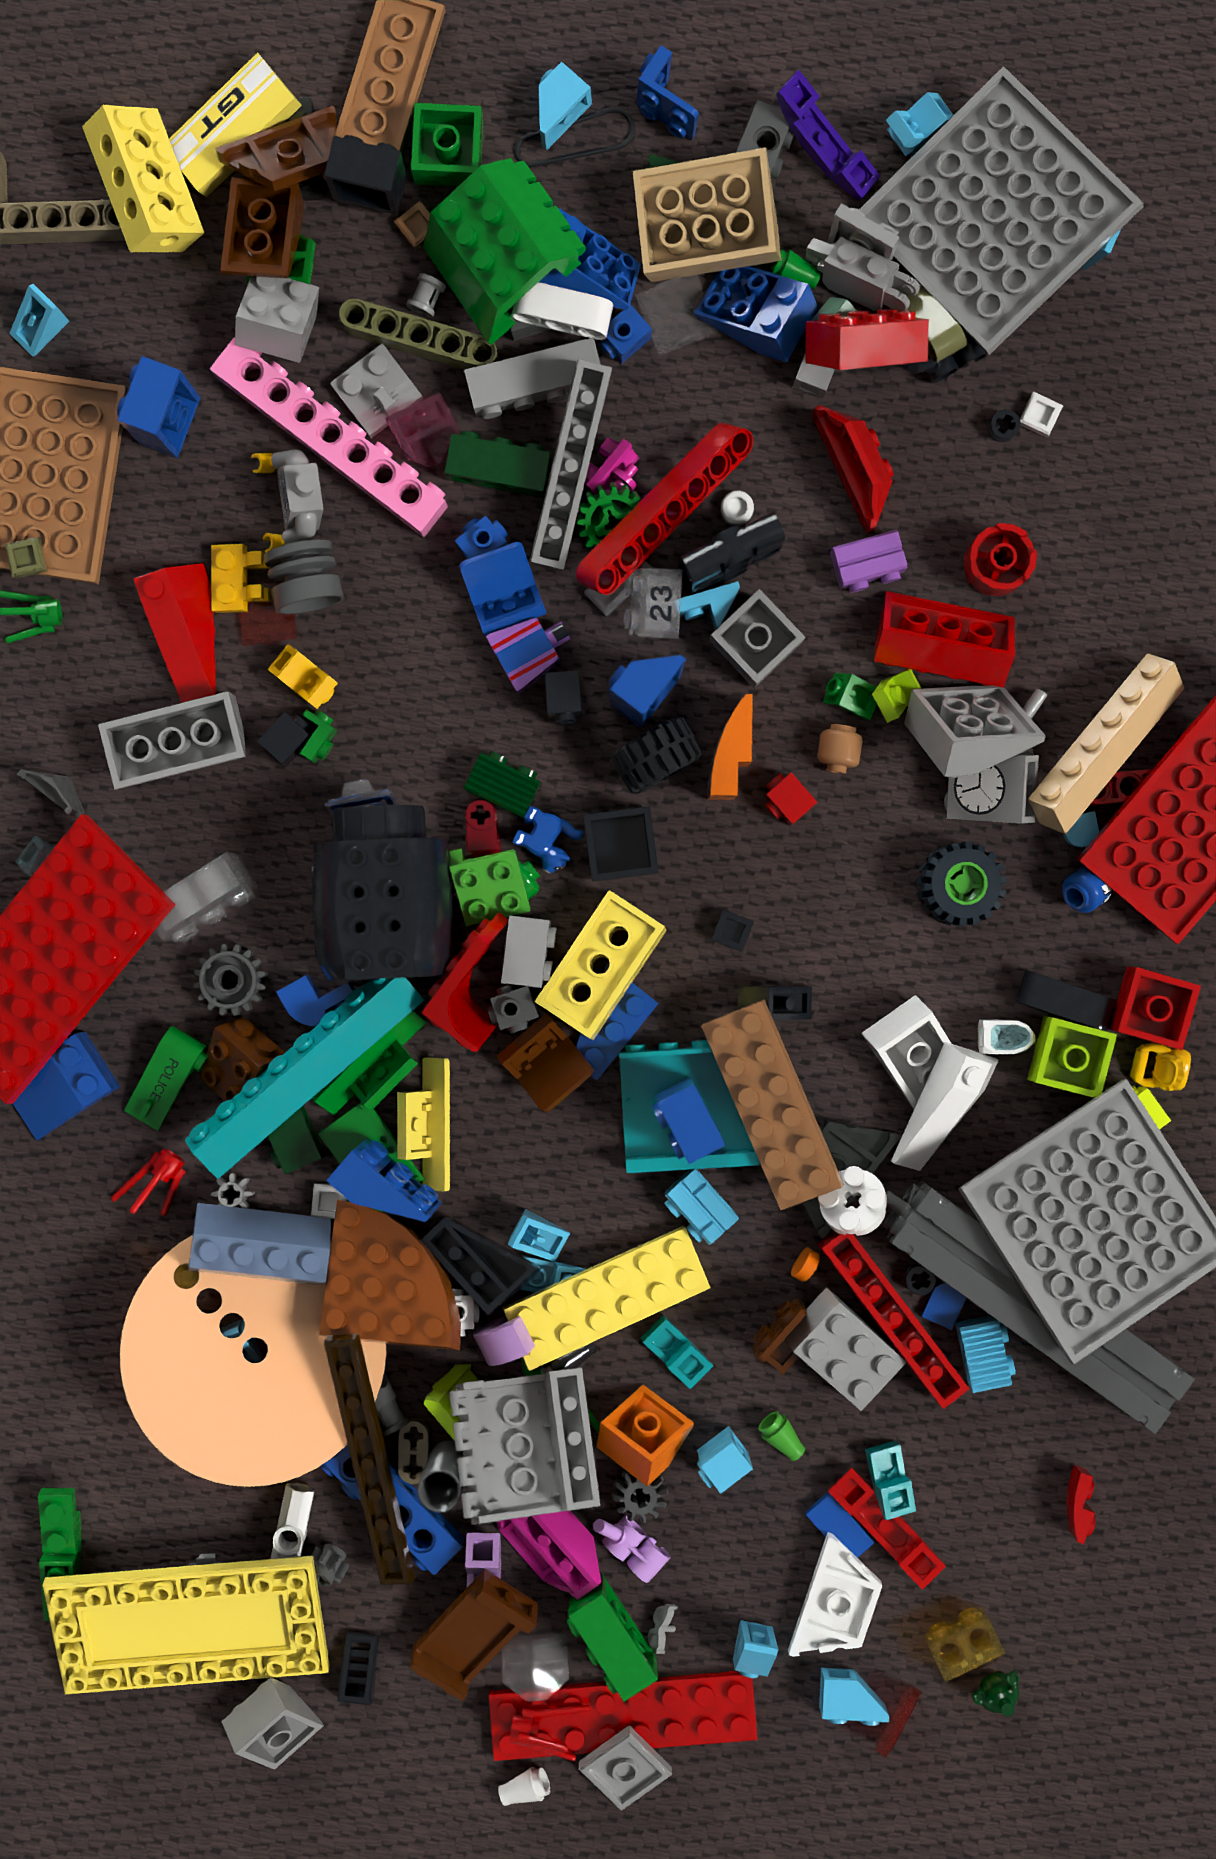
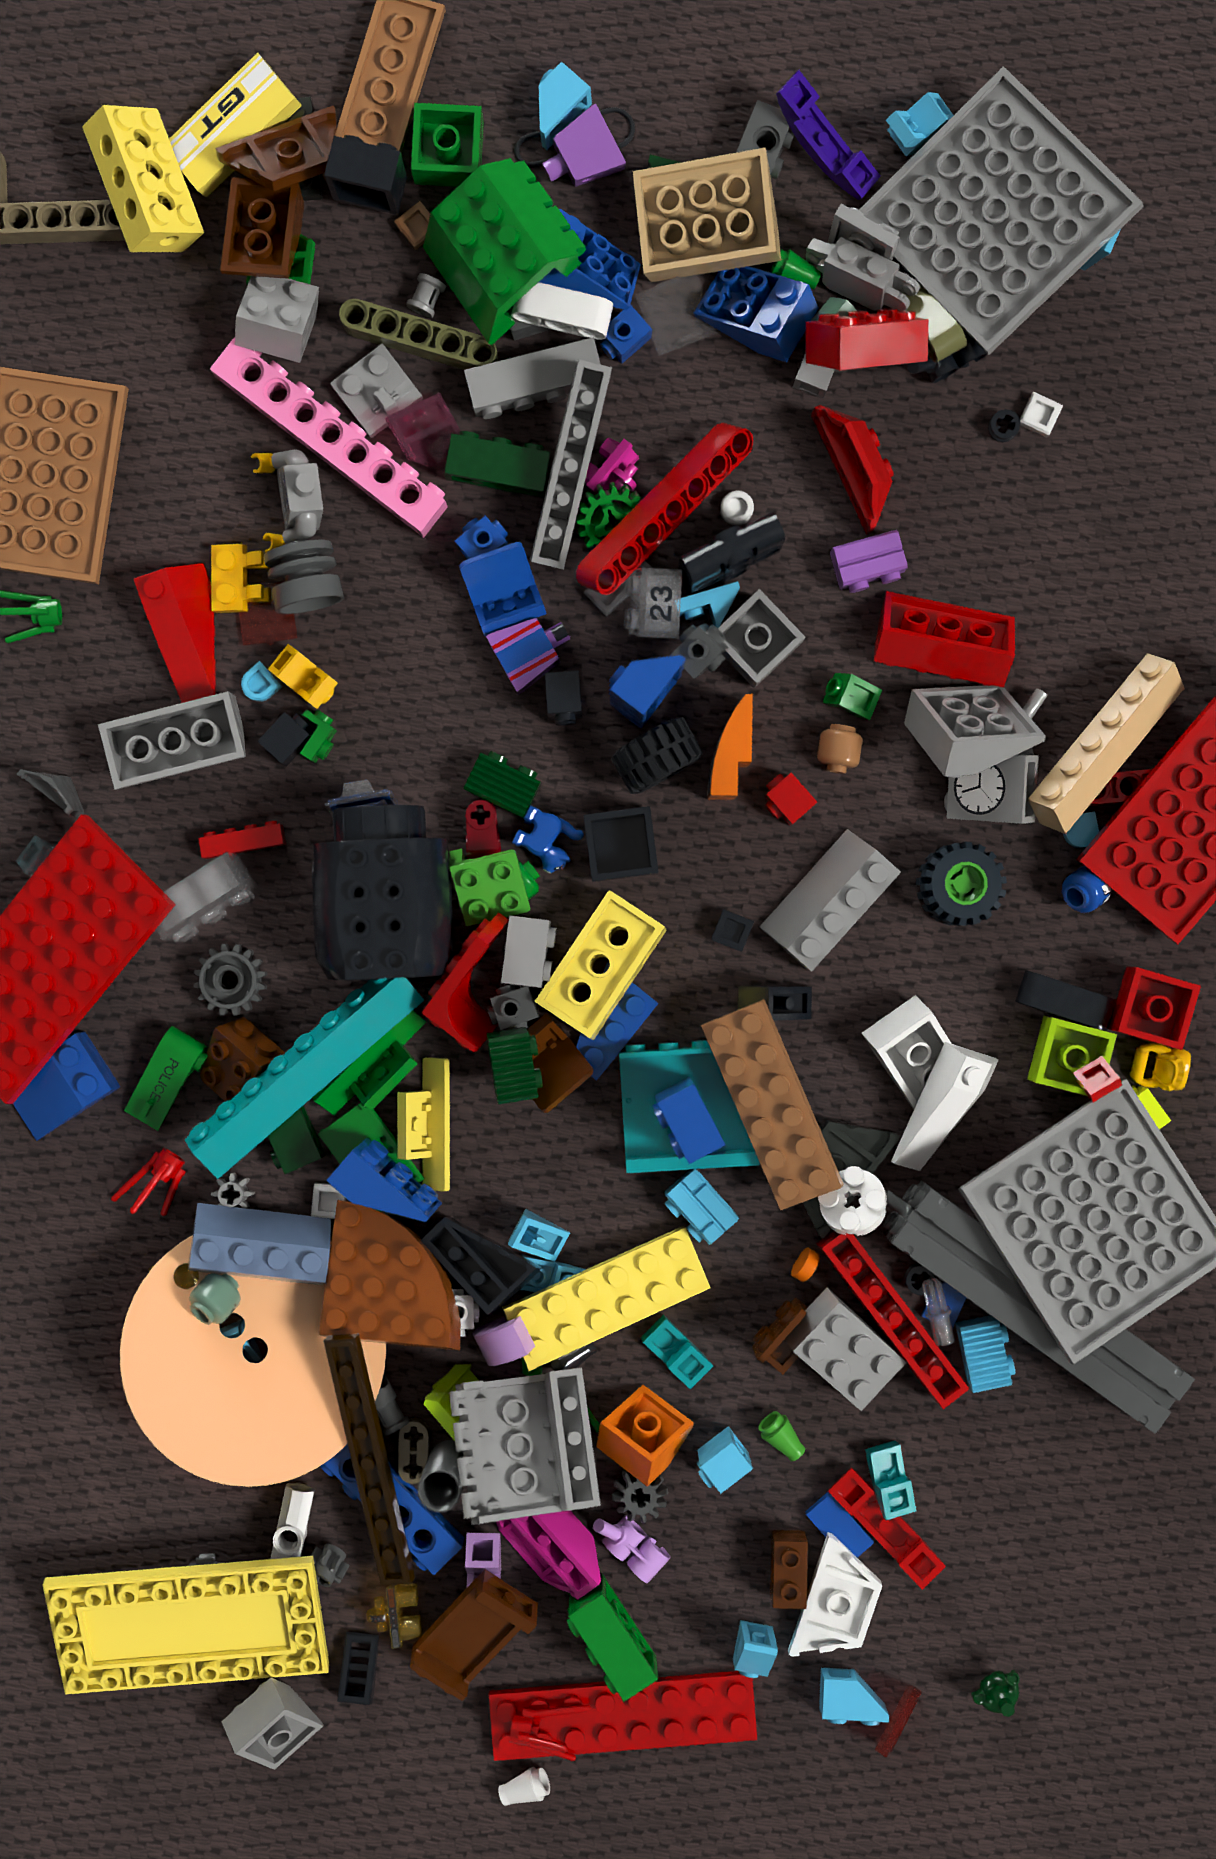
olive tile [5,537,48,579] -> none
medium azure slope [9,284,69,356] -> none
green slope [38,1488,81,1621] -> none
blue brick [117,356,201,459] -> none
blue brick [276,975,355,1026] -> none
clear slope [501,1632,569,1701] -> none
light grey tile [579,1725,672,1811] -> none
blue bracket [637,45,699,140] -> none
light grey piece [648,1604,678,1654] -> none
lime bracket [872,669,922,723] -> none
clear yellow brick [923,1607,1005,1682] -> none
red brick [963,523,1037,596] -> none
rock [978,1020,1035,1054] -> none
red slope [1067,1465,1096,1544] -> none
none -> sand green head [189,1273,241,1325]
none -> red piece [198,821,286,859]
none -> medium azure tile [241,661,282,702]
none -> clear yellow hips [366,1584,422,1649]
none -> dark green brick [486,1027,543,1105]
none -> medium lavender torso [542,104,626,187]
none -> dark grey brick [671,623,729,679]
none -> light grey slope [759,829,901,972]
none -> reddish brown brick [770,1530,808,1609]
none -> clear axle [922,1278,955,1346]
none -> plate [1073,1056,1122,1103]

